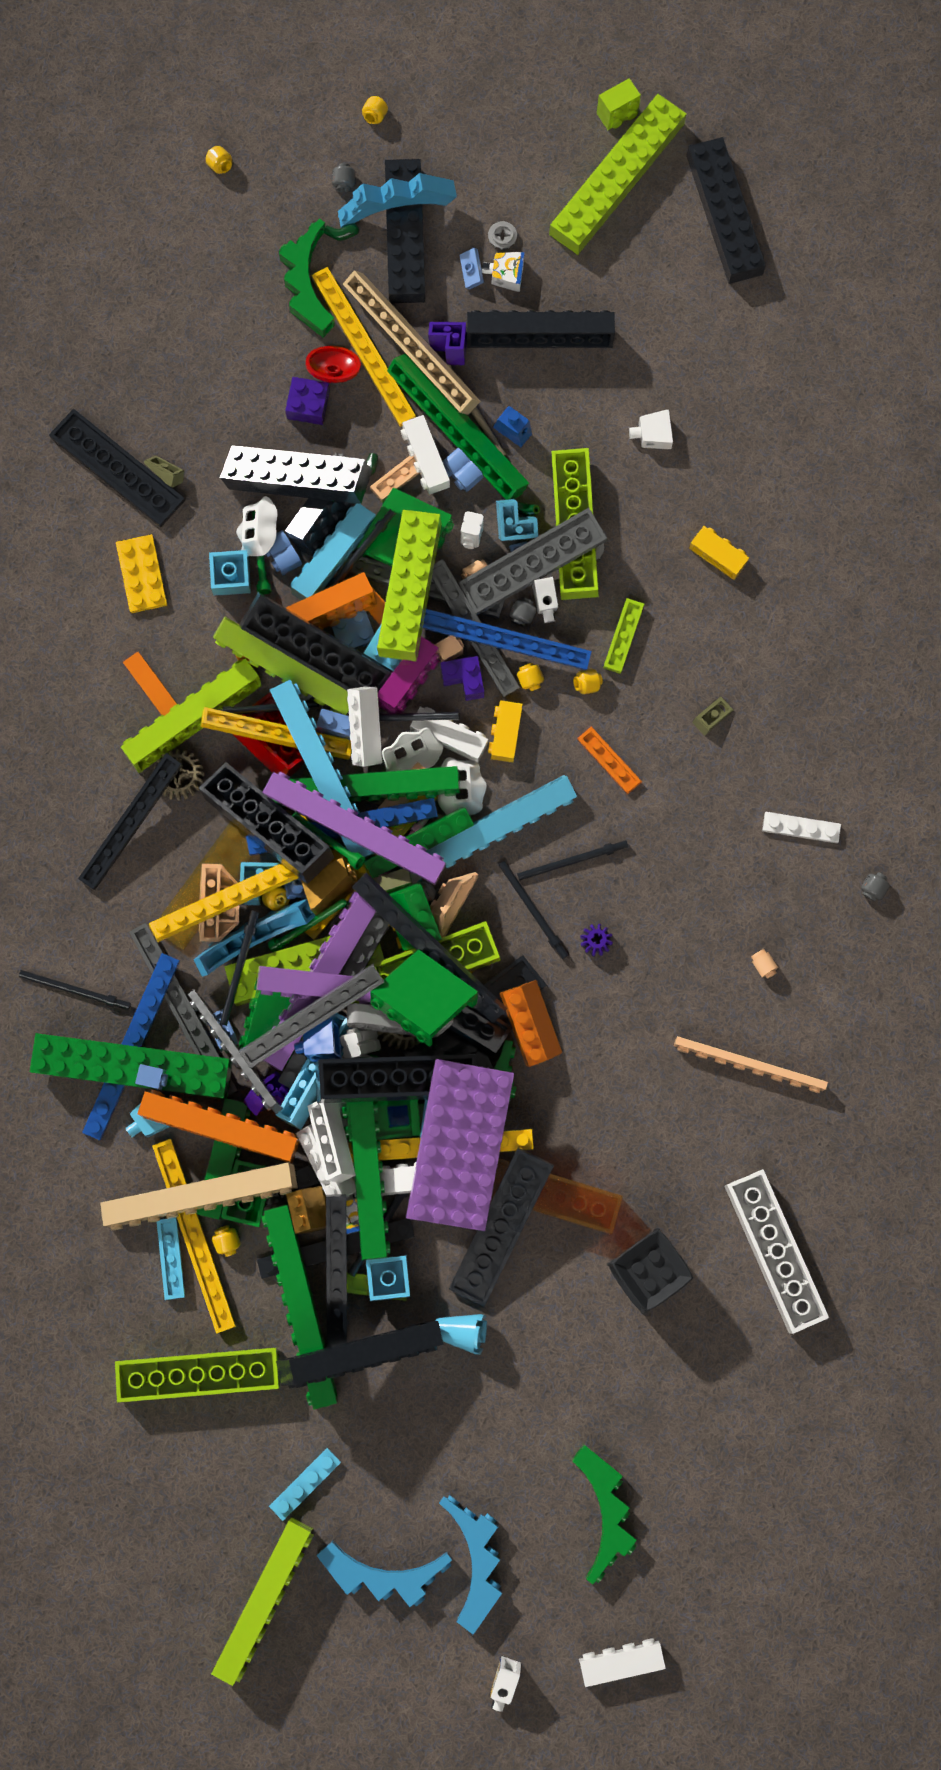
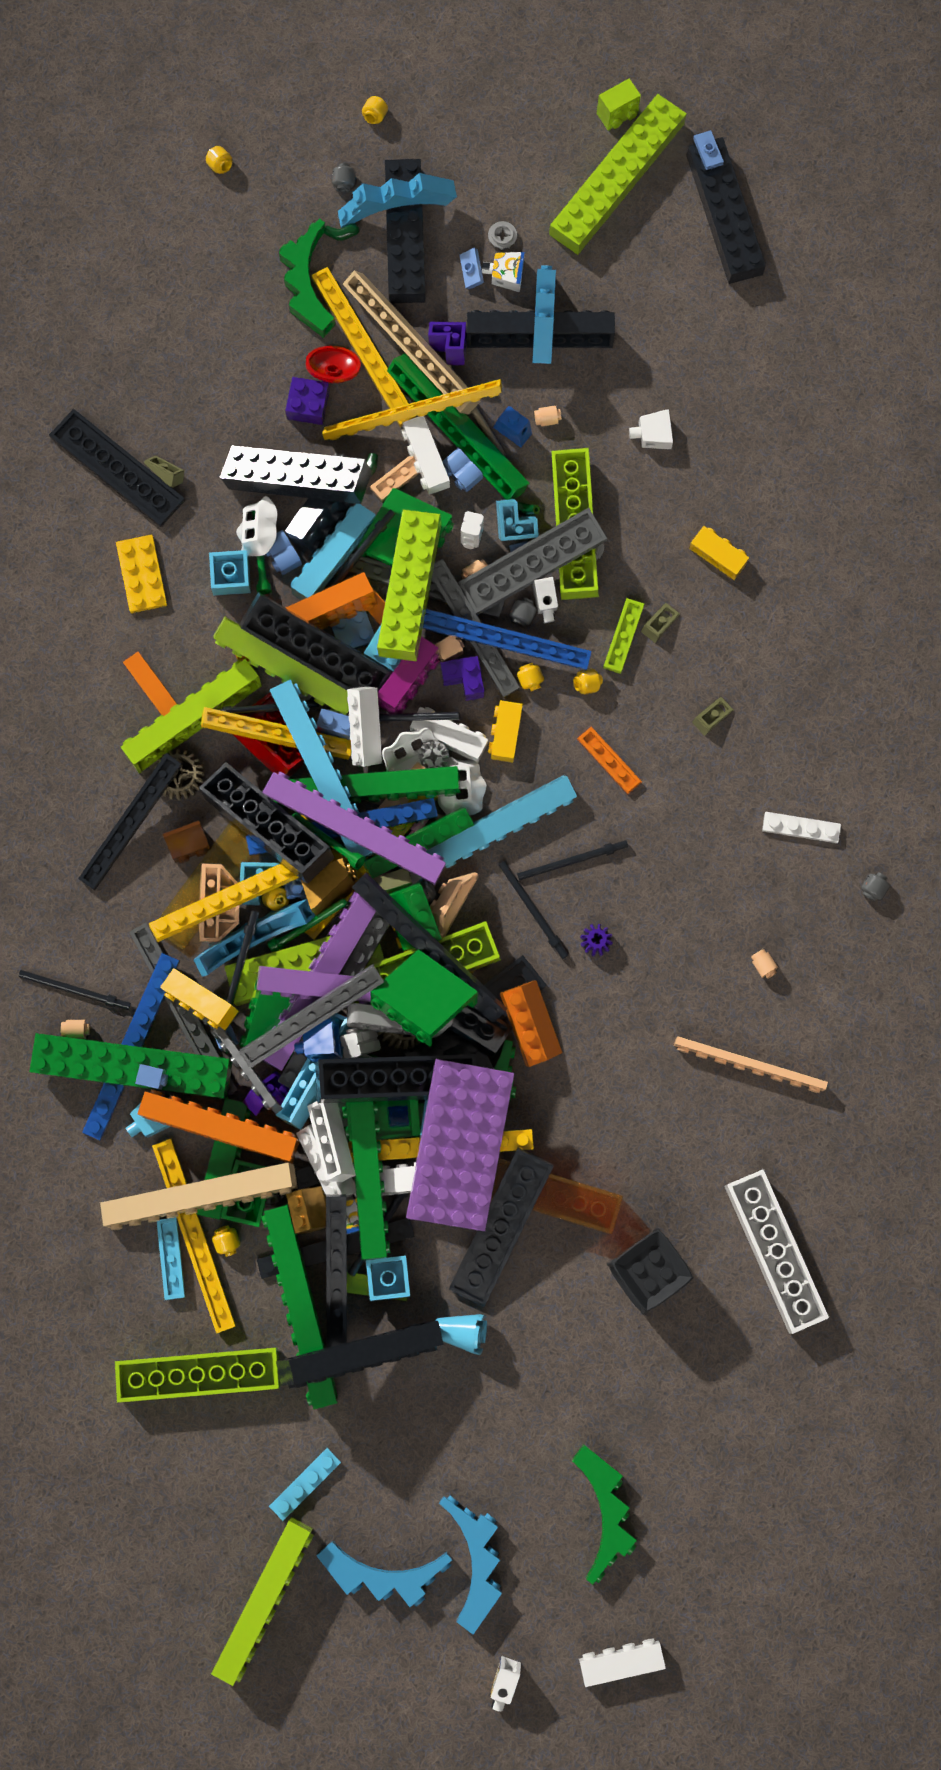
none -> light nougat brick [61,1020,90,1039]
none -> yellow brick [160,968,239,1030]
none -> reddish brown slope [163,821,211,864]
none -> yellow plate [322,379,502,440]
none -> light grey gear [419,741,449,768]
none -> dark azure arch [533,265,556,364]
none -> light nougat brick [534,406,562,427]
none -> olive slope [641,603,680,643]
none -> medium blue plate [693,130,724,170]

